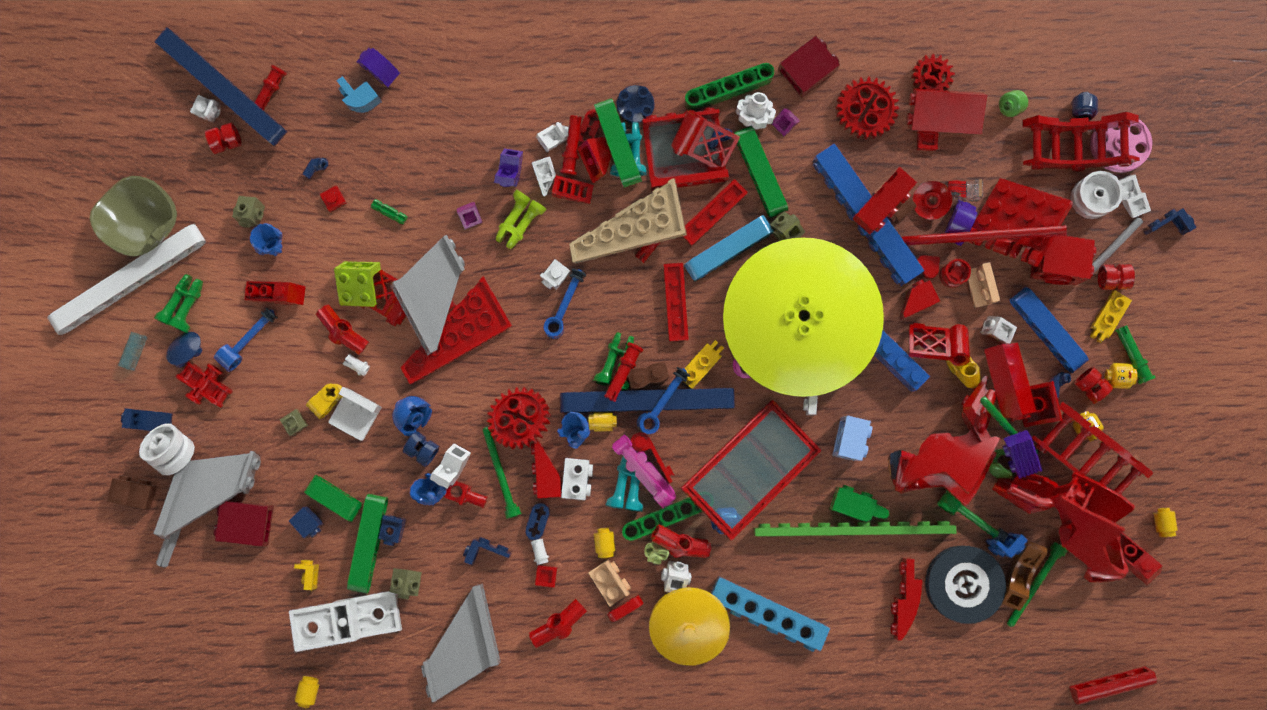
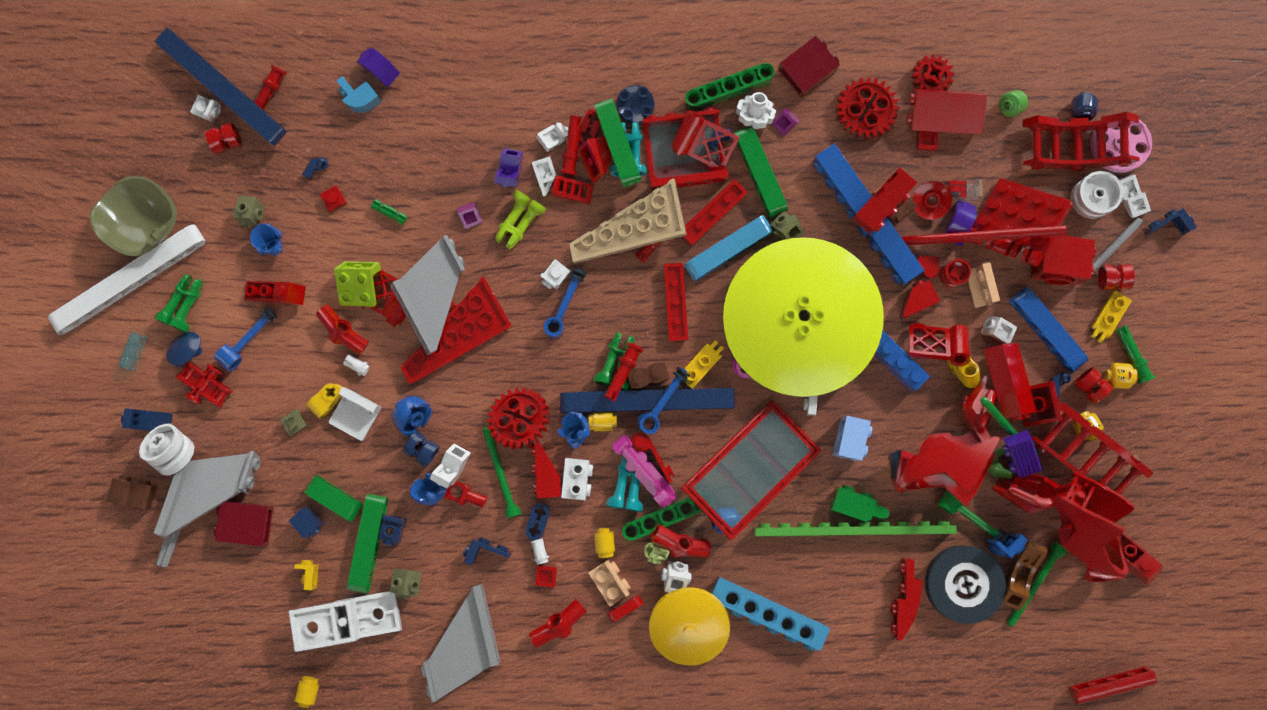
yellow brick [1153,507,1178,537] -> none

